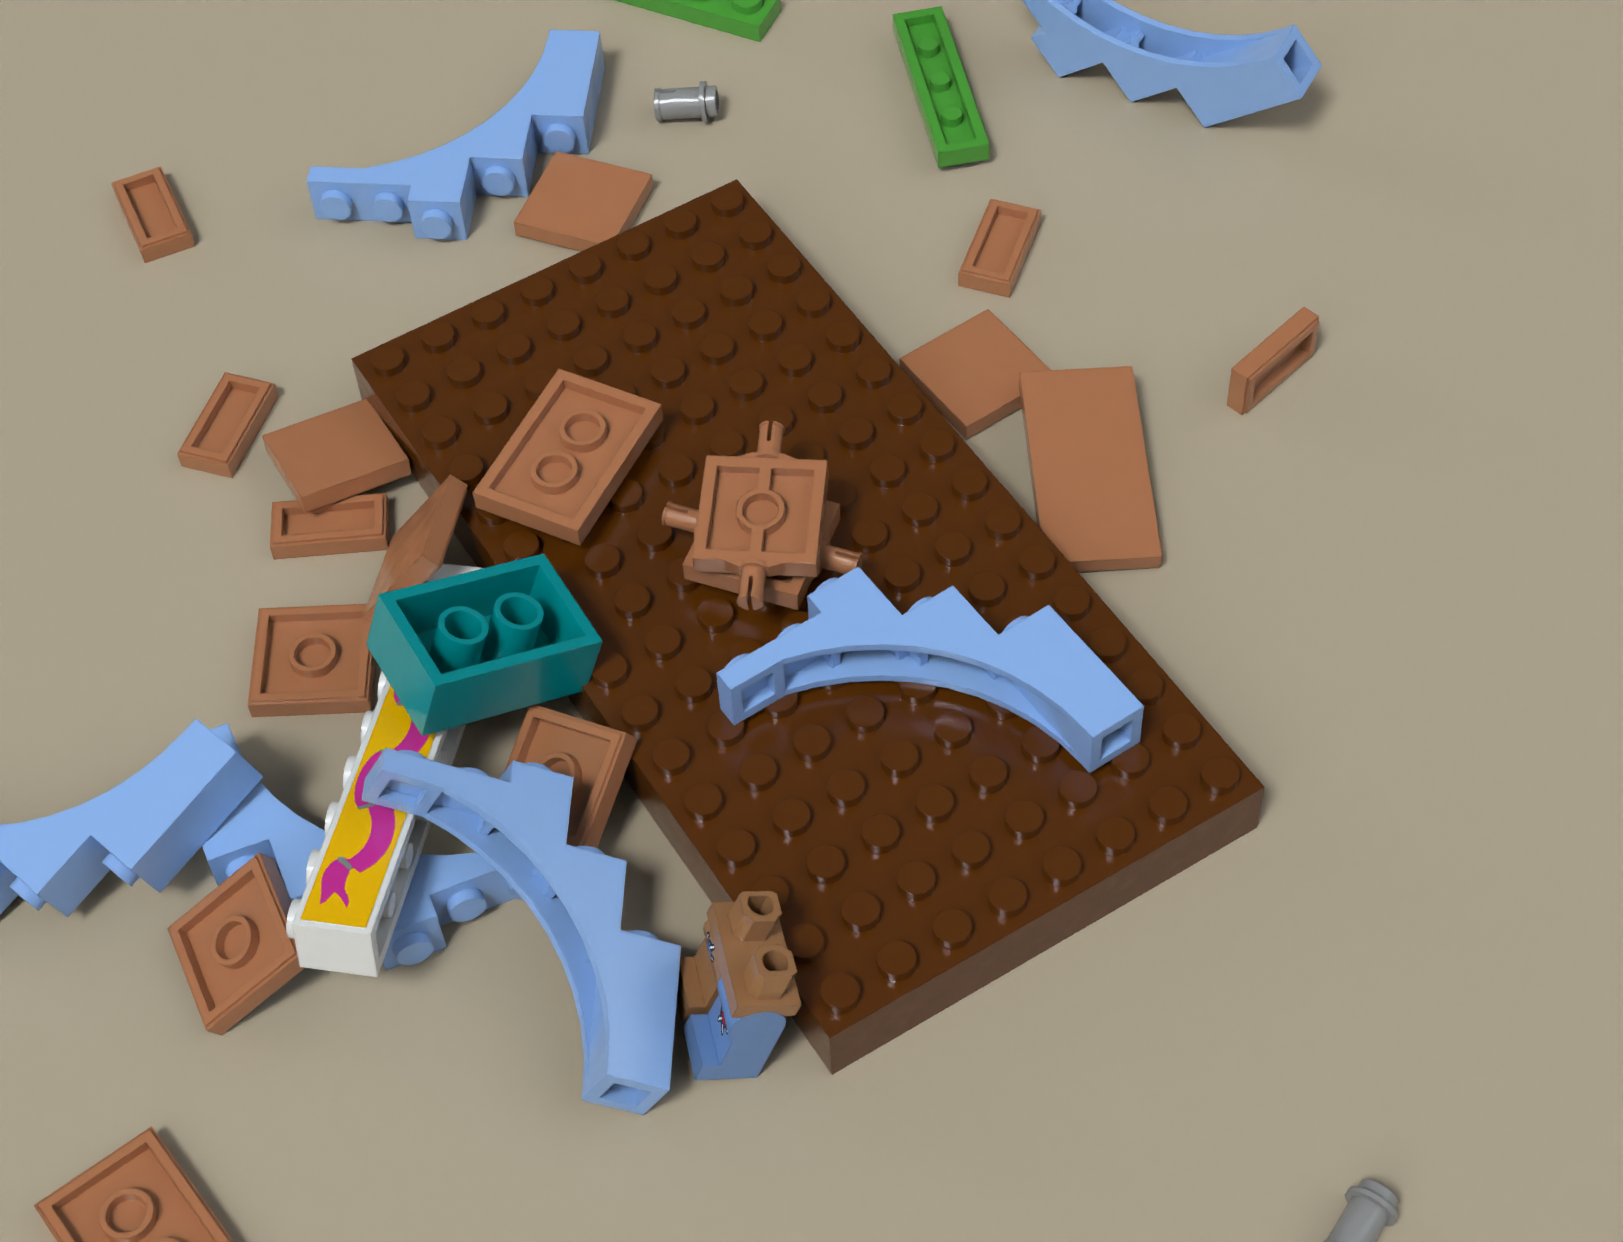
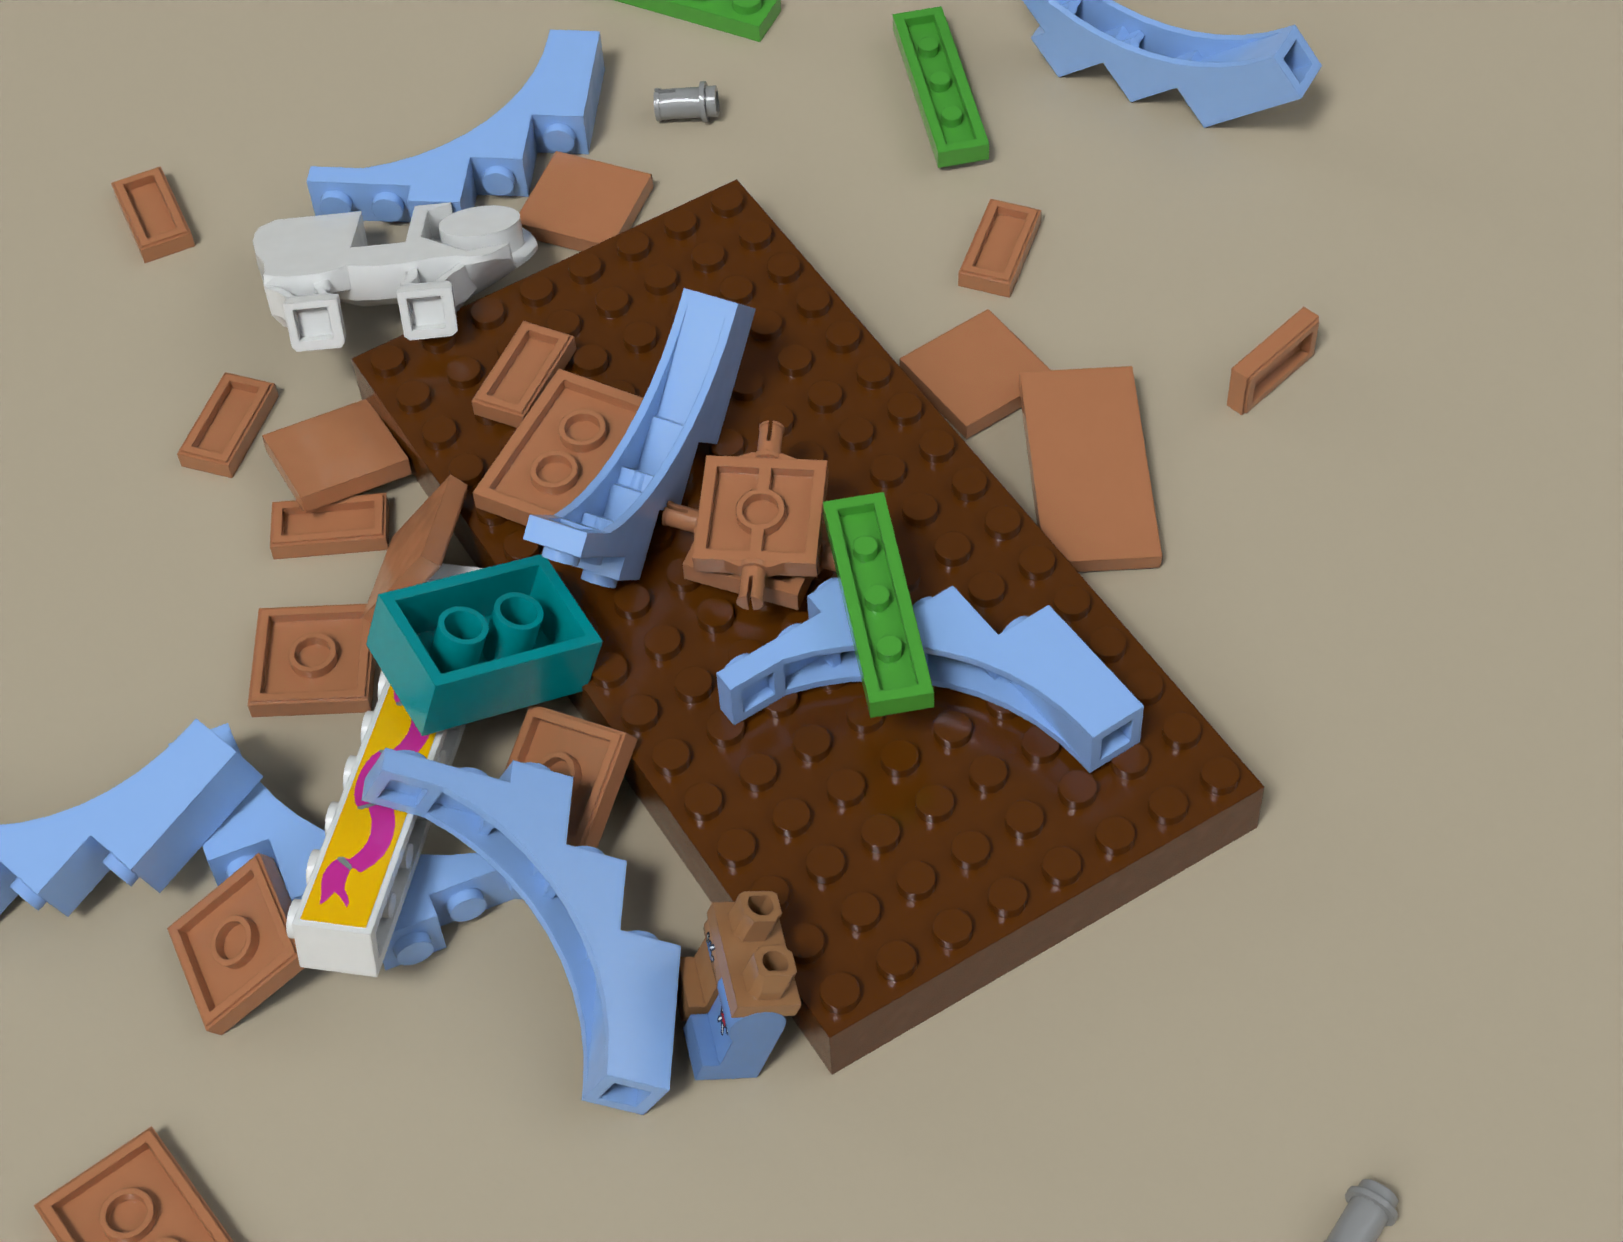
none -> white animal [253,202,538,352]
none -> nougat tile [471,321,576,428]
none -> light blue arch [523,288,756,588]
none -> bright green plate [823,492,934,718]

